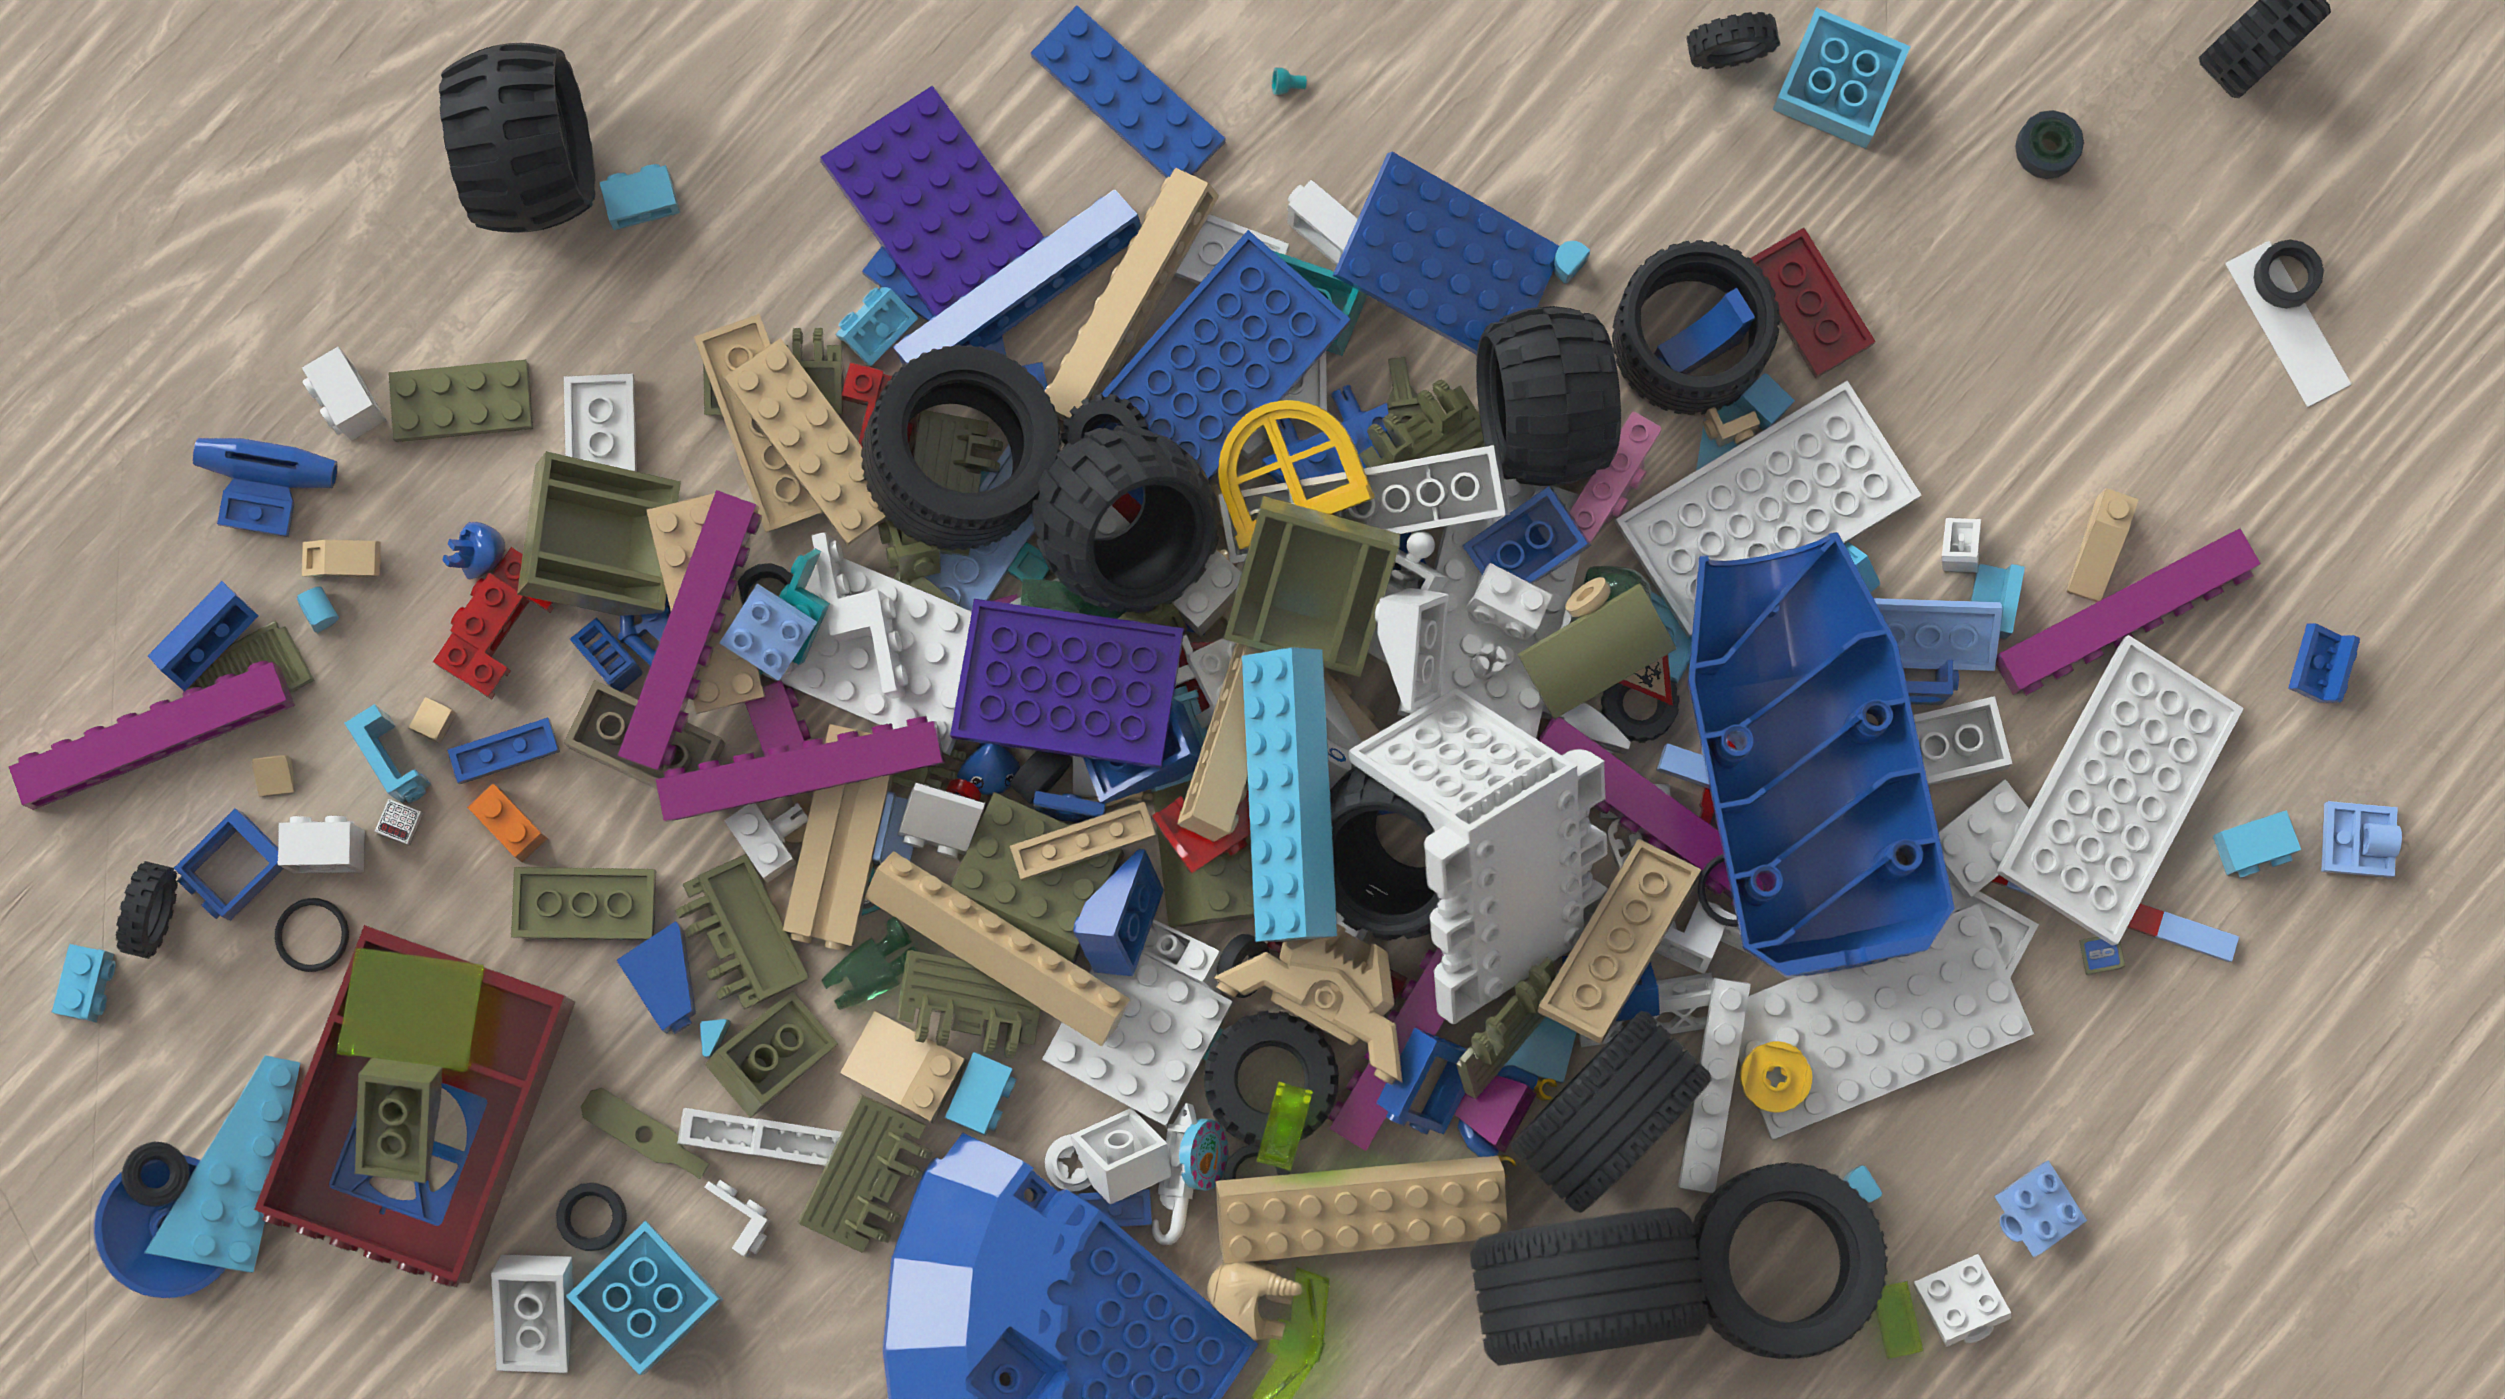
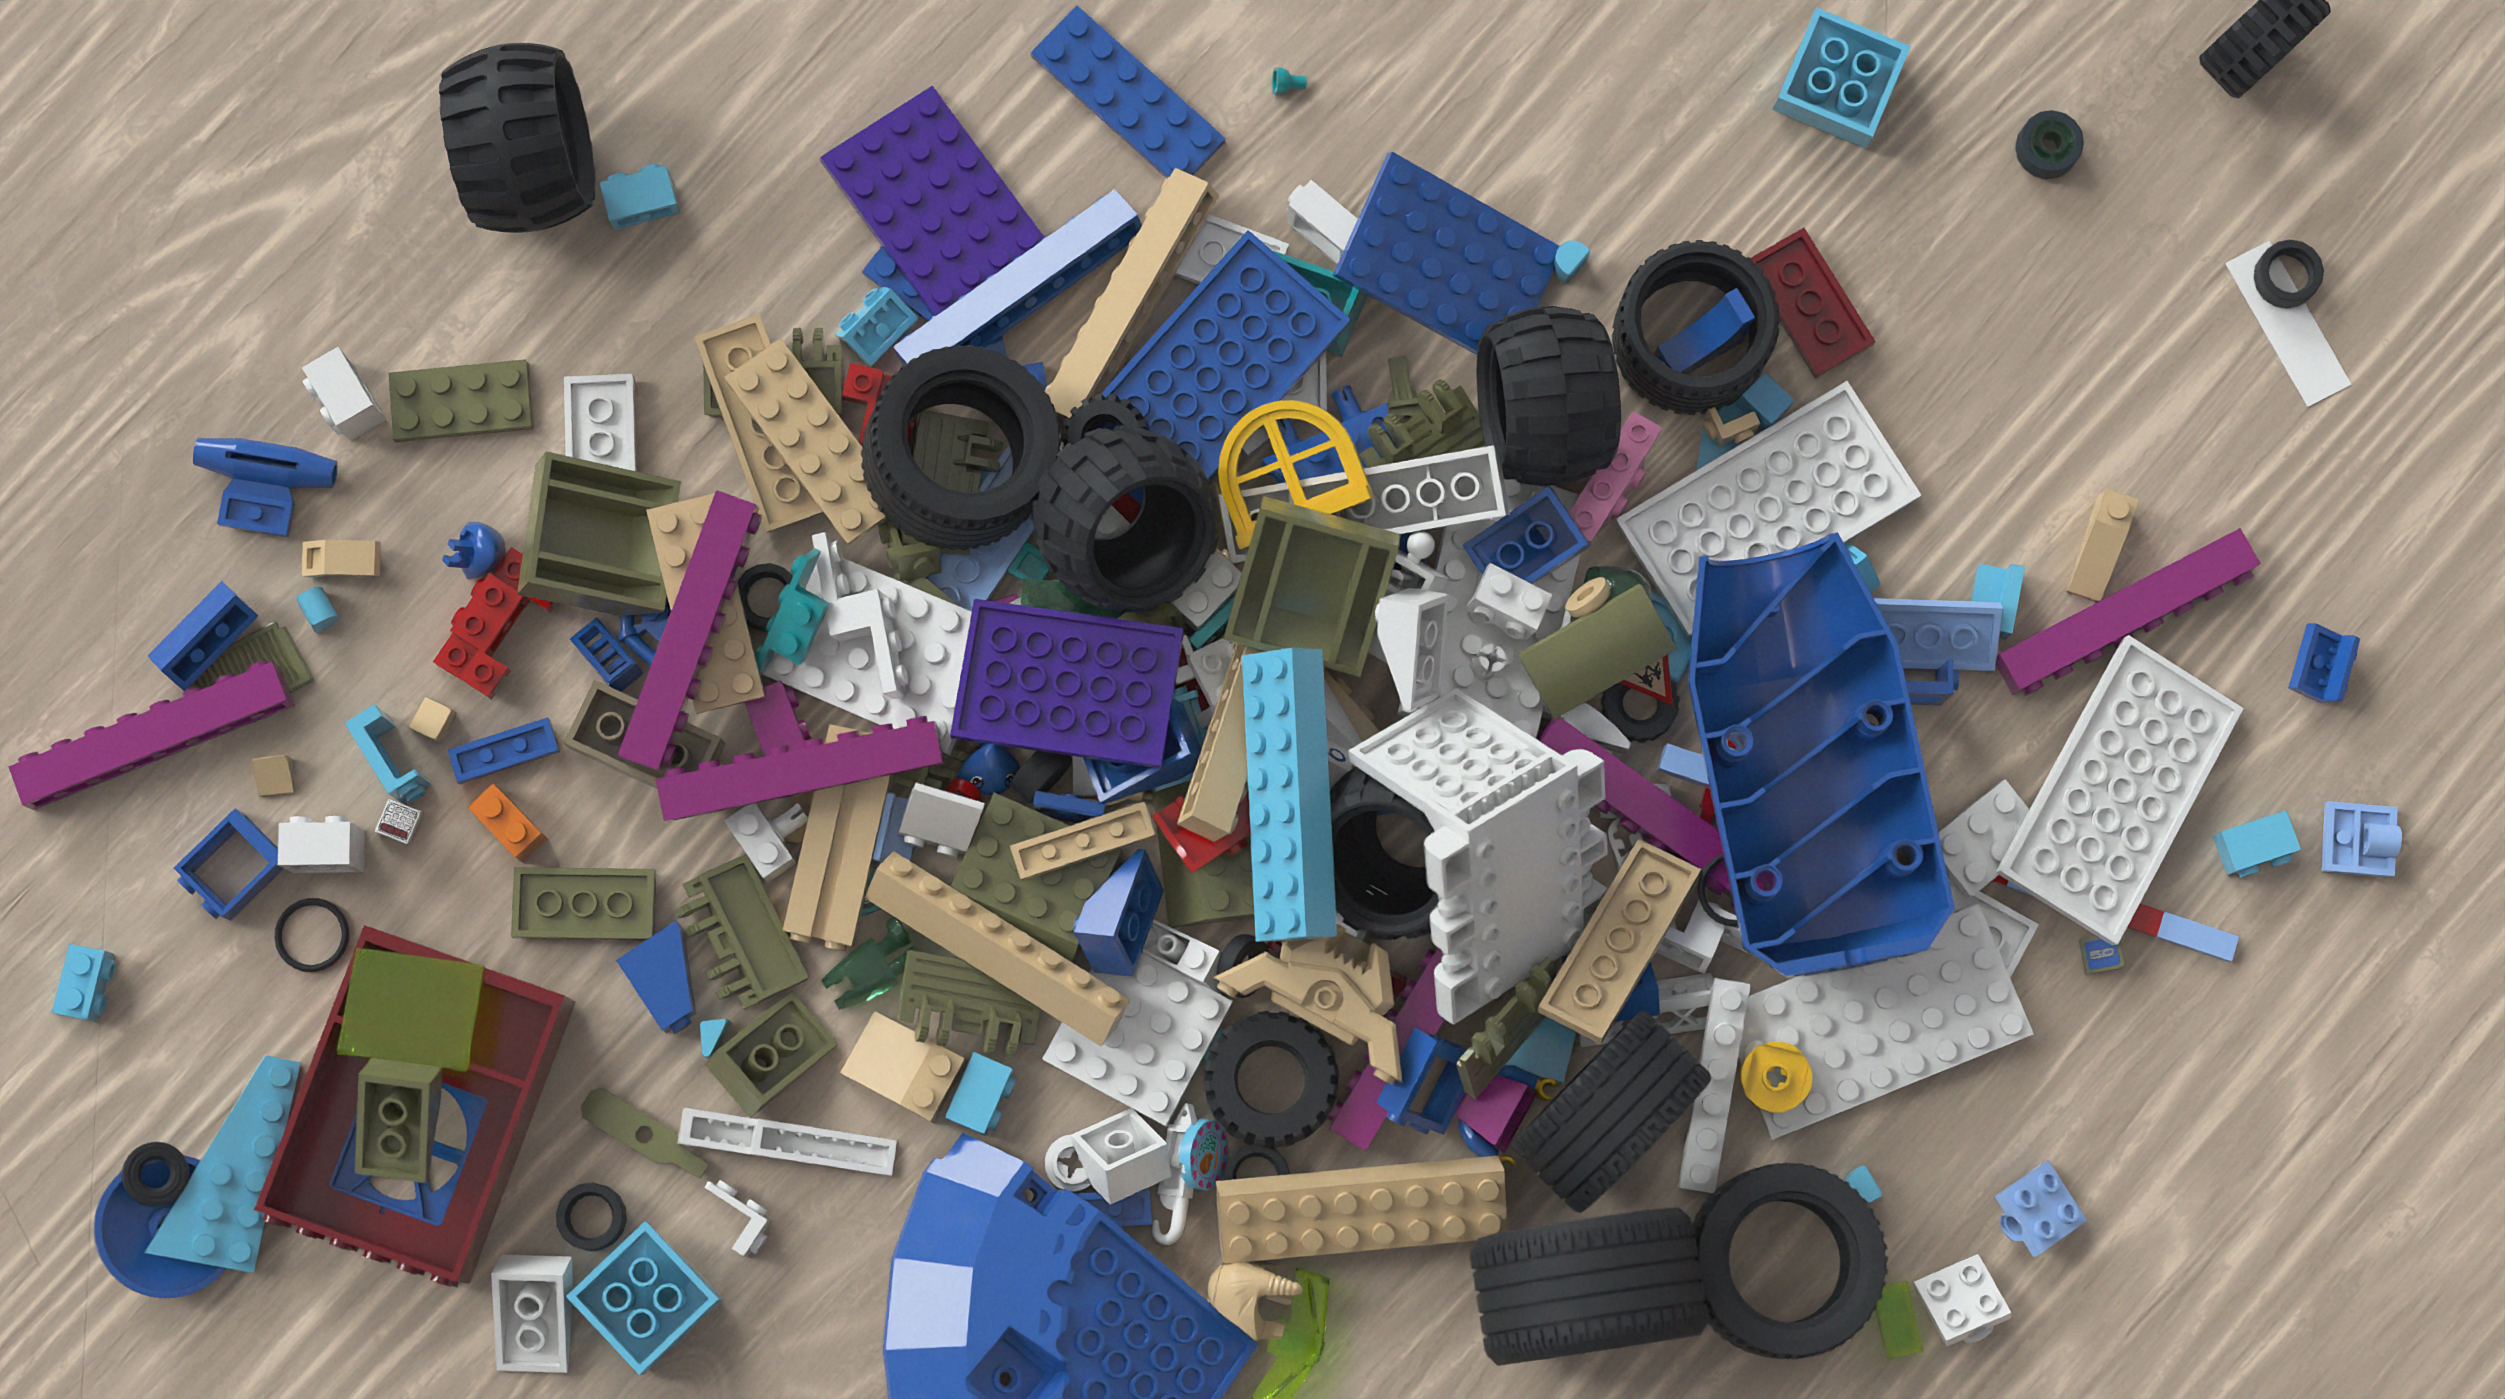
black tyre [116,861,178,959] -> none
light blue plate [719,584,817,681] -> none
olive hinge [798,1094,933,1253] -> none
clear neon green slope [1257,1081,1313,1171] -> none
black tyre [1686,12,1780,69] -> none
white slope [1913,696,2012,785] -> none
white slope [1942,518,1981,573] -> none
none -> teal tile [1189,595,1235,652]

